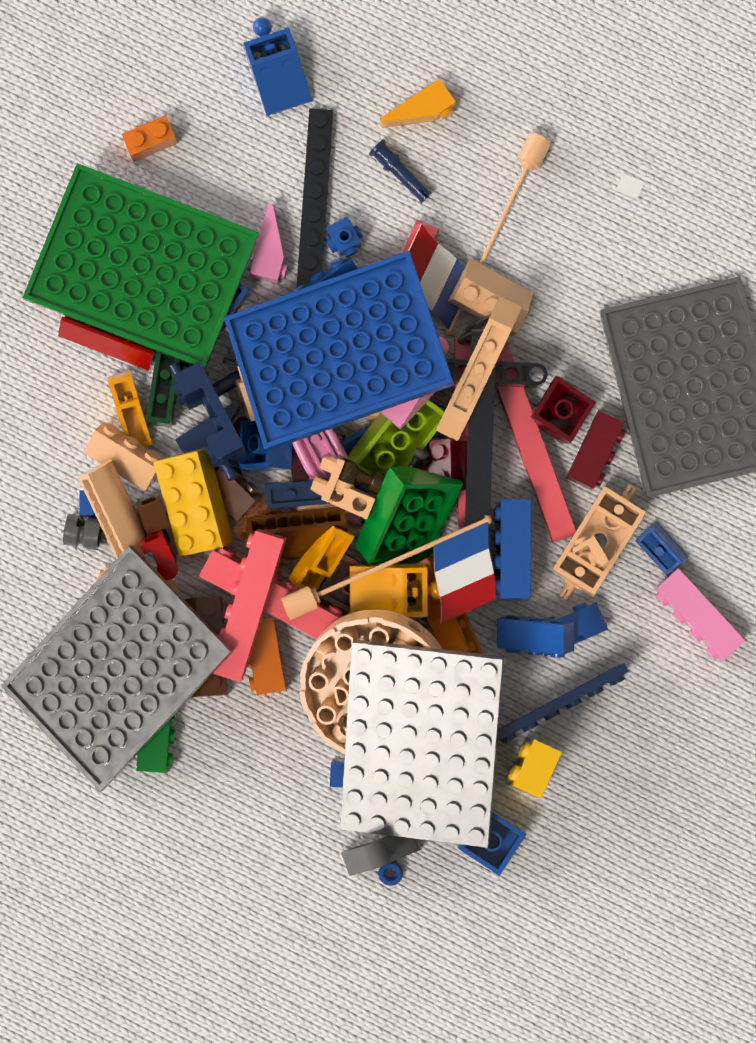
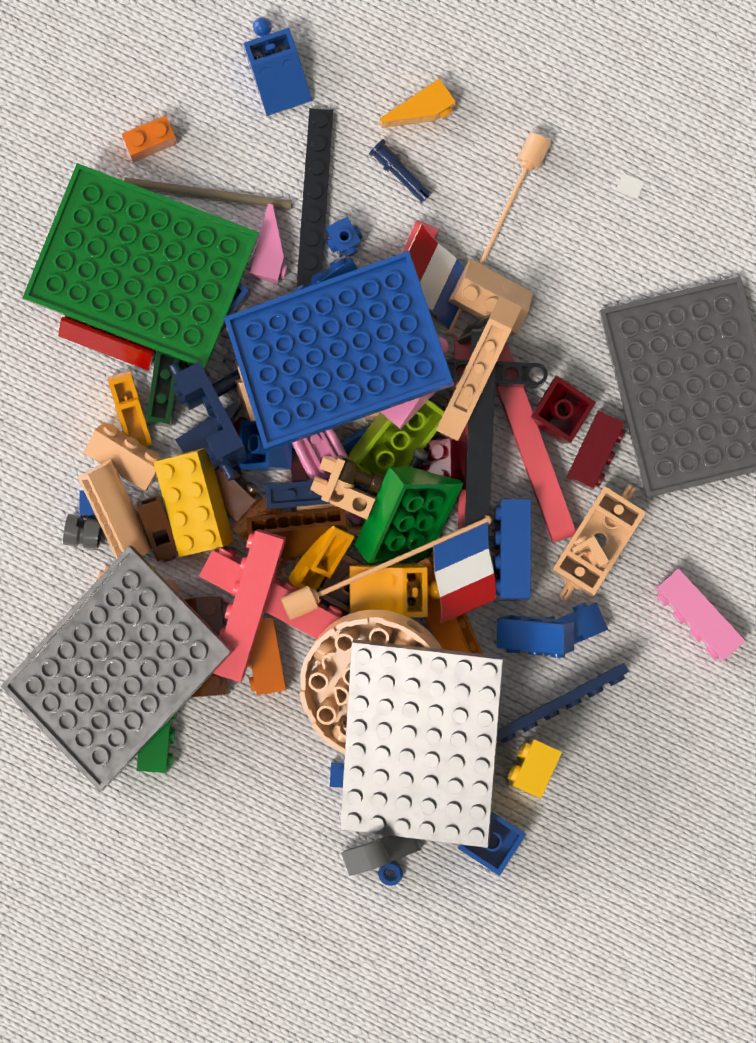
red leg [140,530,178,580] -> none
blue slope [635,522,689,577] -> none
none -> dark tan piece [124,177,292,210]

